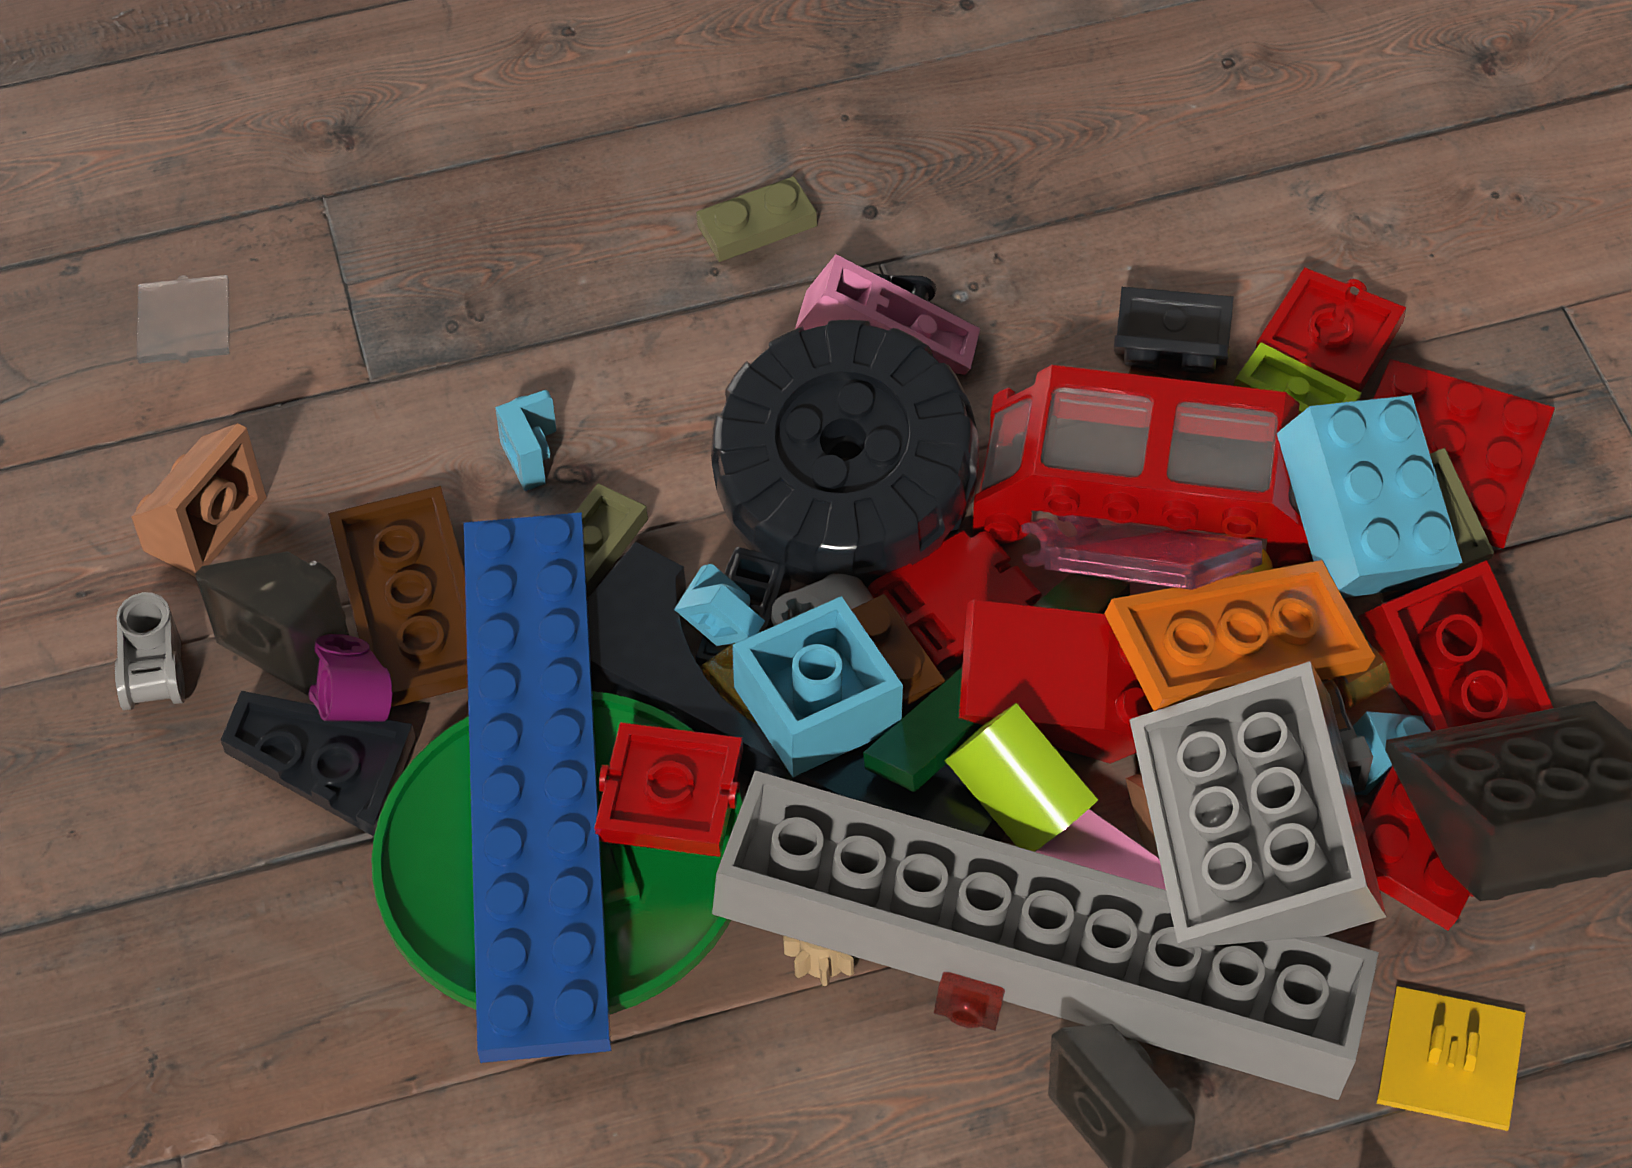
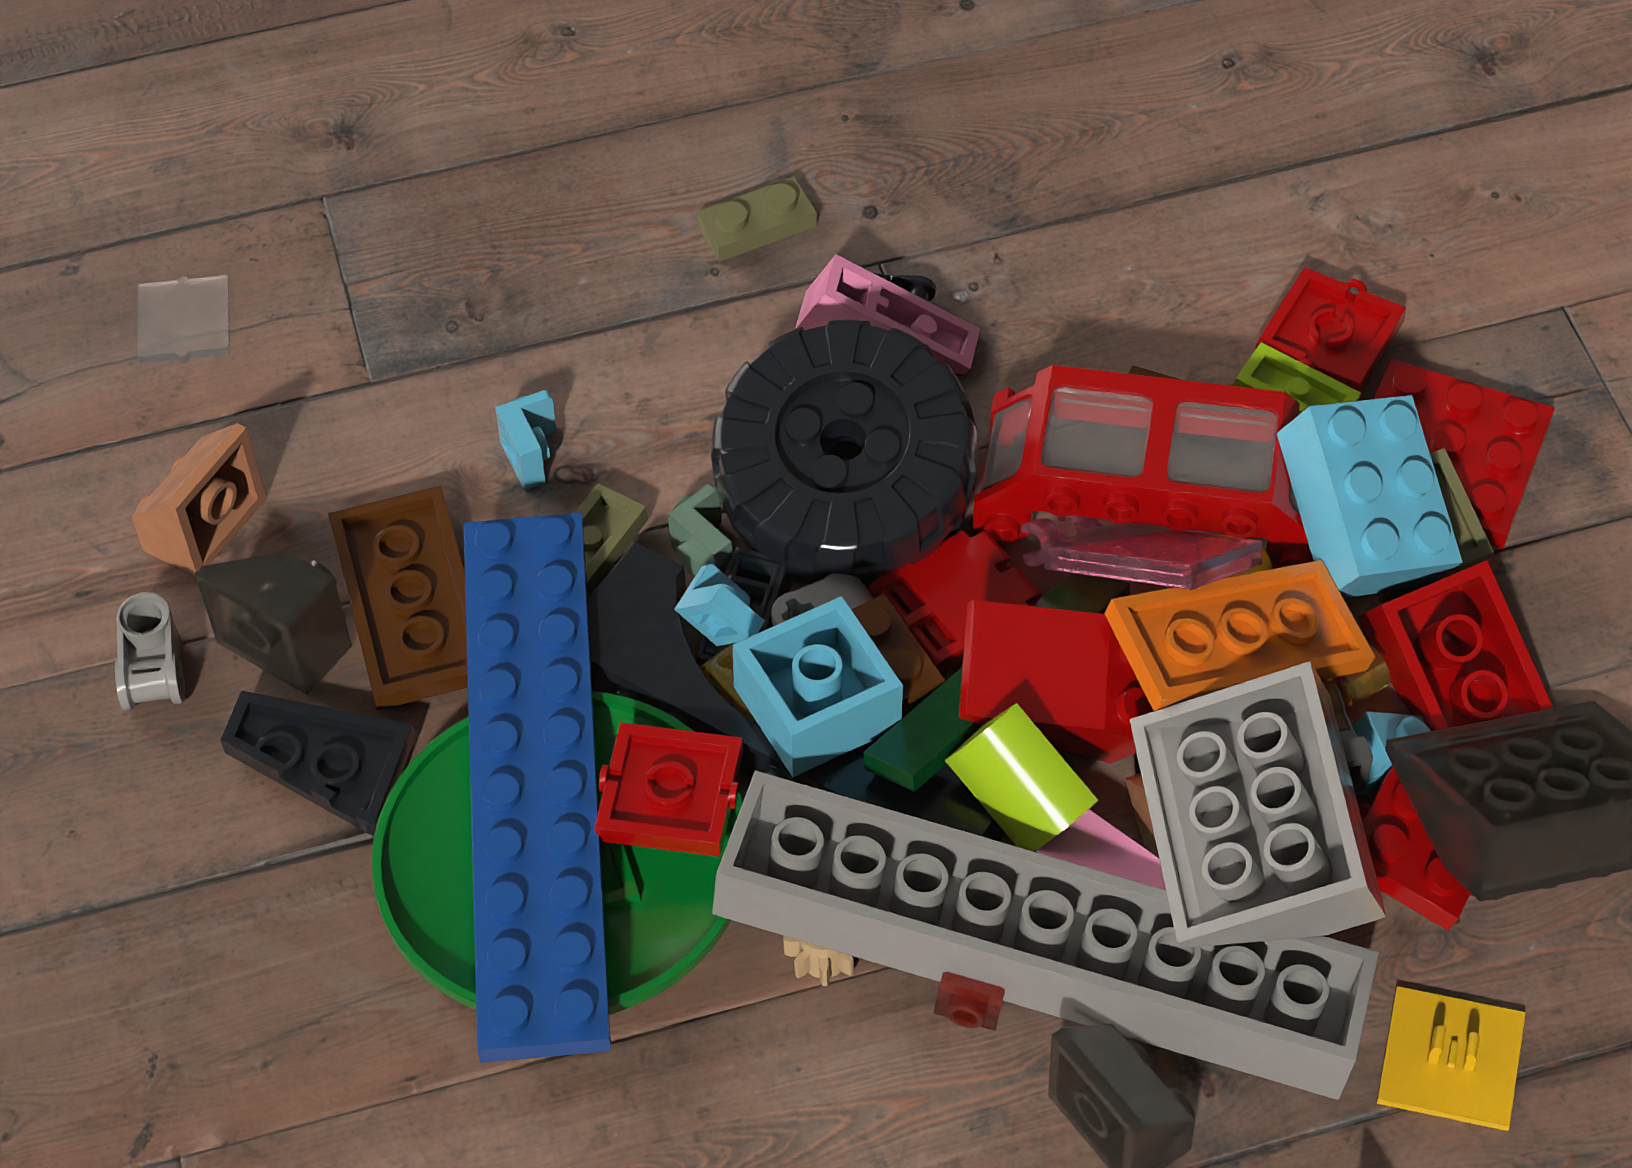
magenta piece [309,634,392,722] -> none
black bracket [1114,286,1234,374] -> none
none -> sand green bracket [667,484,732,576]

